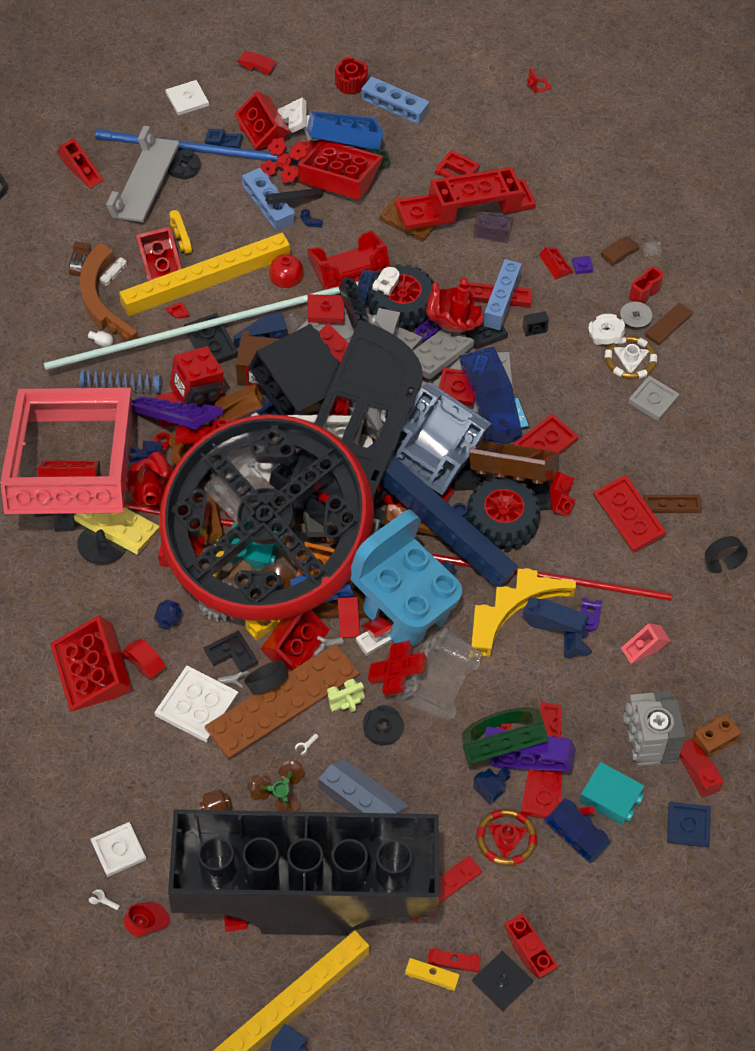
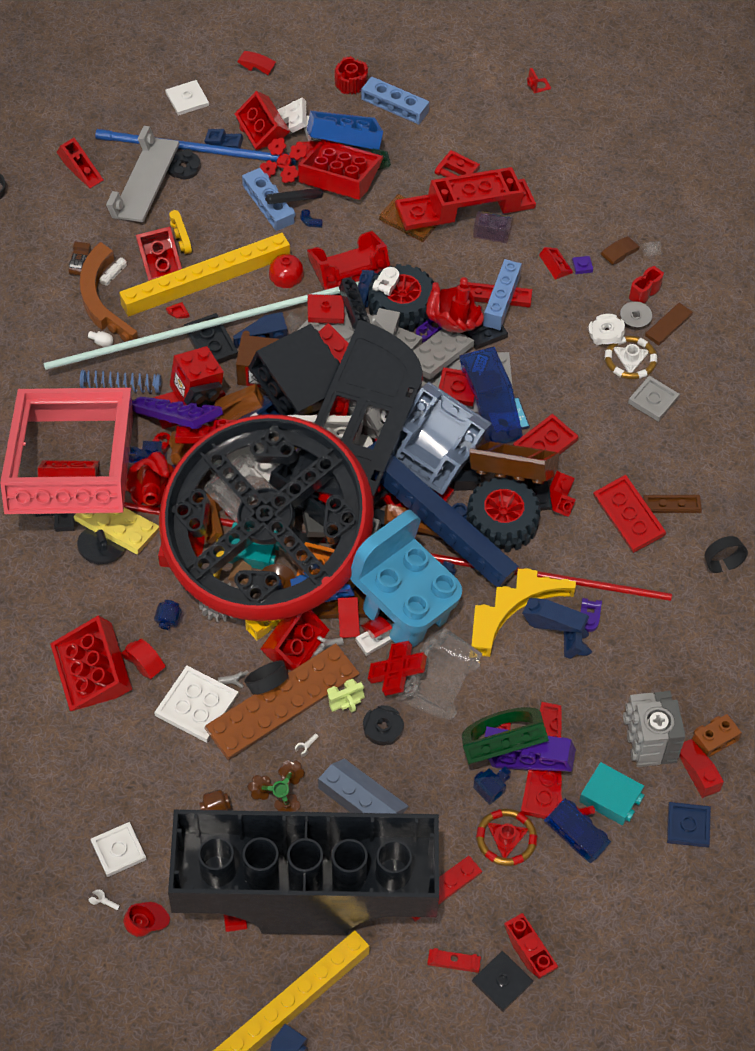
black plate [204,630,258,672] -> none
yellow piece [405,958,460,991] -> none
black piece [522,311,549,336] -> none
coral slope [621,624,671,664] -> none

